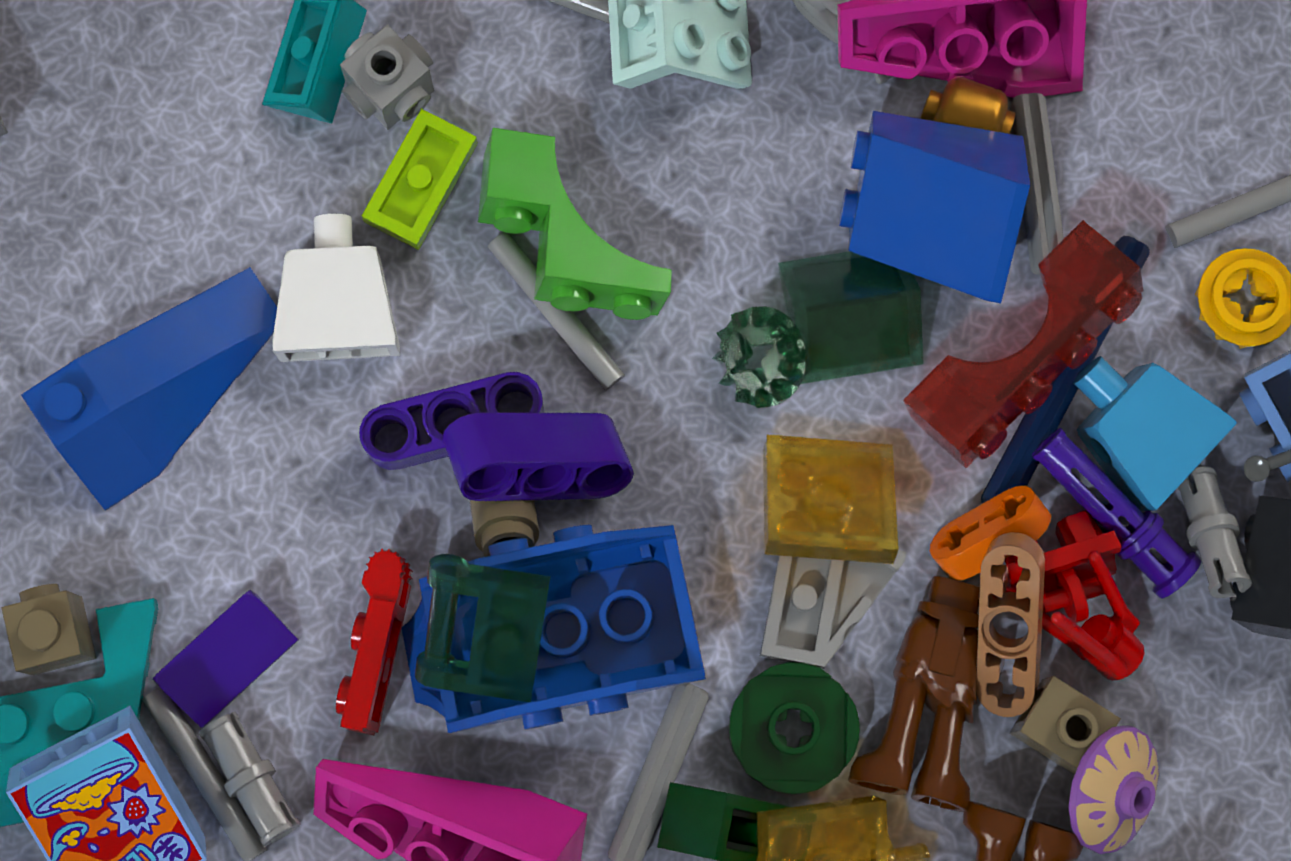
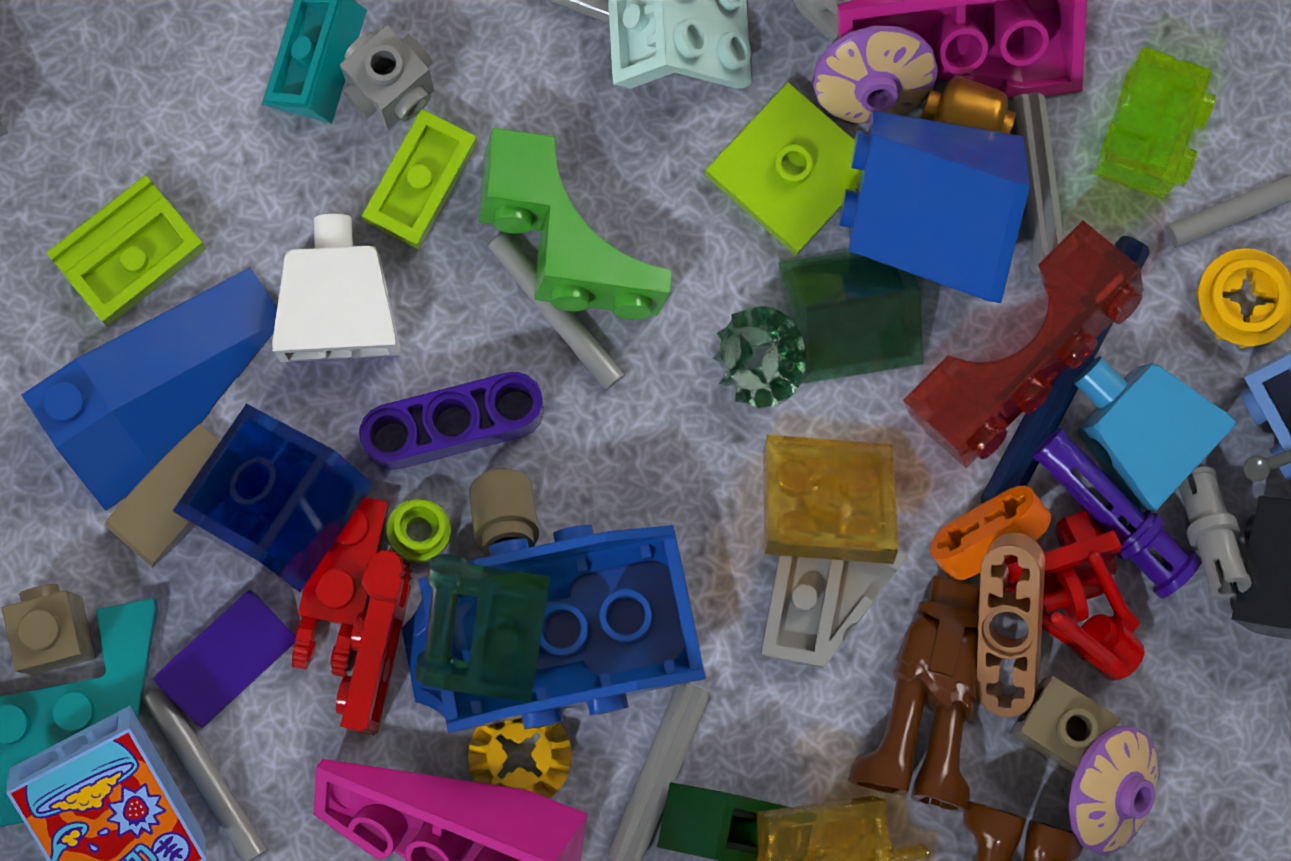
light grey pin [199,712,301,846] -> none
dark purple beam [443,413,634,501] -> none
dark green plate [728,662,860,794] -> none
none -> lime plate [46,174,207,327]
none -> dark tan slope [105,423,247,568]
none -> clear blue brick [173,403,373,592]
none -> red hinge [291,489,389,677]
none -> lime plate [386,499,451,563]
none -> yellow gear [468,718,572,799]
none -> lime plate [704,82,861,256]
none -> dish [812,26,938,124]
none -> clear neon green brick [1093,47,1216,199]

